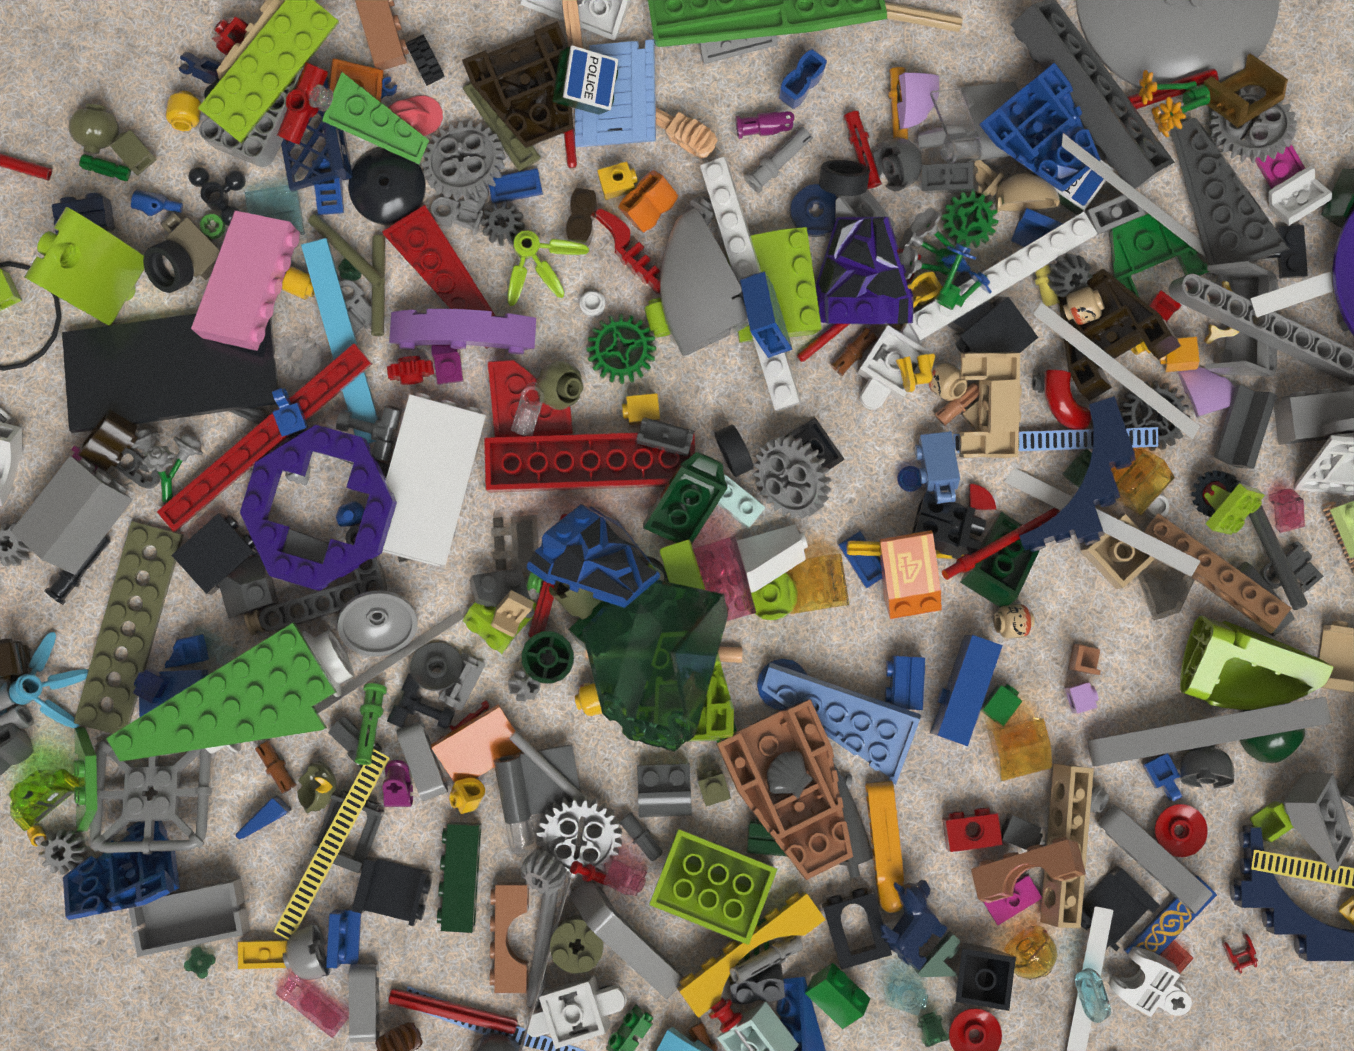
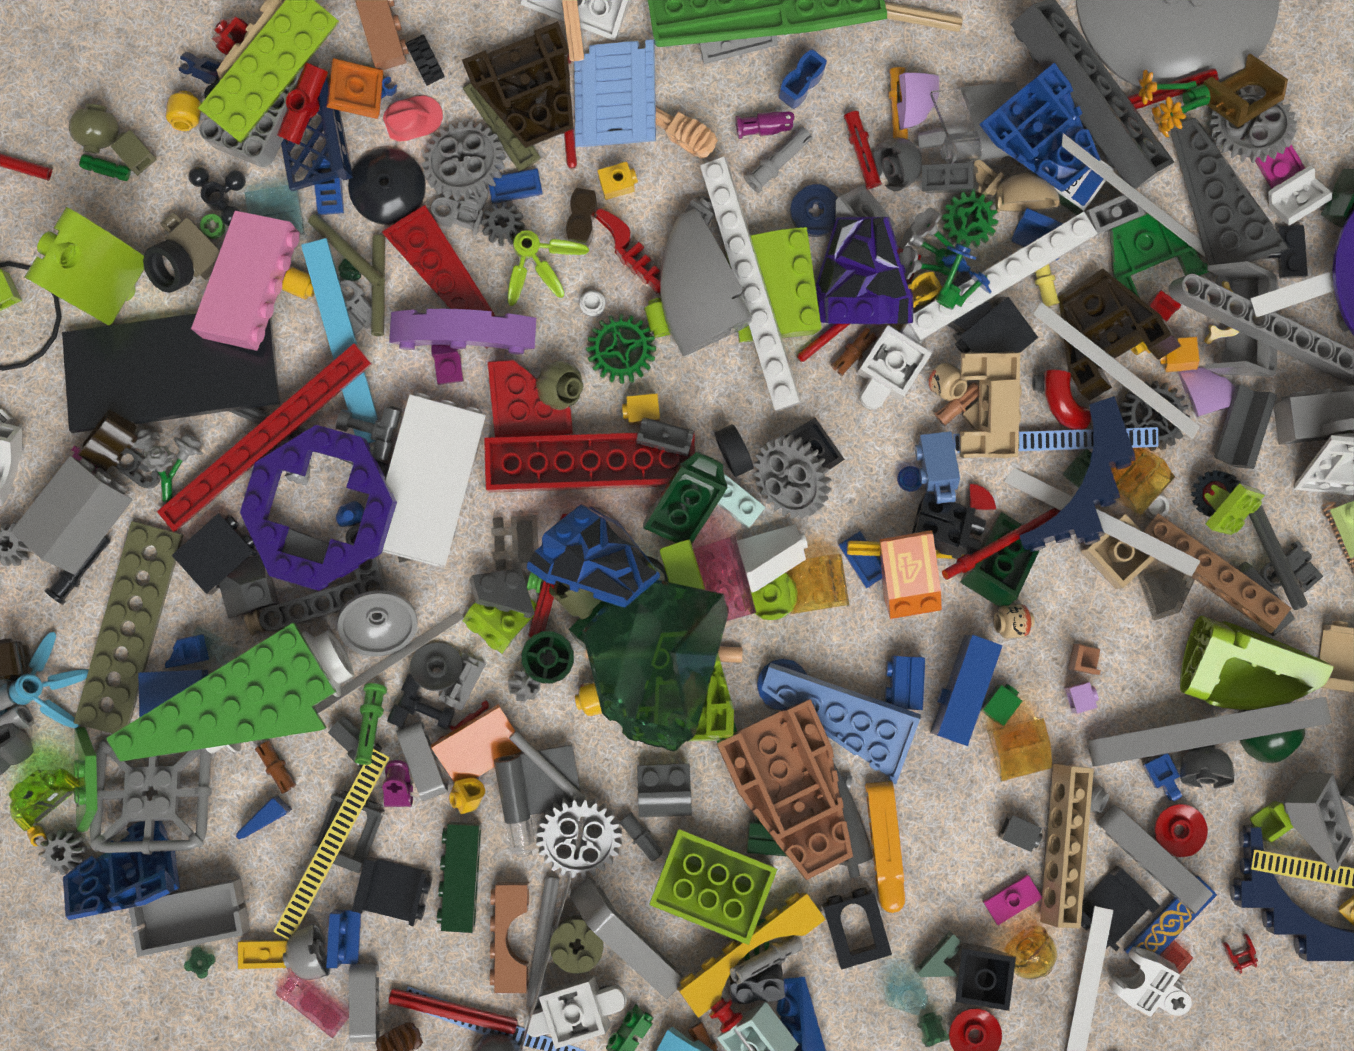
dark blue brick [52,193,115,235] -> none
blue piece [131,189,183,217] -> none
clear blue plate [133,669,171,703] -> none
blue plate [272,388,308,437] -> none
clear gear [273,332,327,383] -> none
olive hair [297,761,336,814] -> none
clear bush [309,84,333,111] -> none
bright green wing [322,72,429,164] -> none
red gear [387,356,434,385] -> none
tan bracket [491,590,534,637] -> none
clear piece [511,382,545,436] -> none
light grey gear [520,850,567,895] -> none
piece [552,45,619,115] -> none
red piece [570,861,625,889] -> none
clear pink bracket [604,860,647,896] -> none
orange brick [618,170,679,233] -> none
olive brick [697,769,731,807] -> none
blue slope [740,271,793,358] -> none
dark grey animal [767,751,813,798] -> none
green brick [805,963,871,1029] -> none
black tyre [819,160,870,196] -> none
dark blue animal [881,880,948,970] -> none
yellow piece [895,354,935,392] -> none
red brick [942,807,1003,852] -> none
nougat arch [971,837,1086,903] -> none
dark grey gear [1046,253,1093,297] -> none
tan head [1063,287,1105,325] -> none
clear light blue plate [1075,968,1111,1023] -> none
clear pink bracket [1269,489,1305,533] -> none

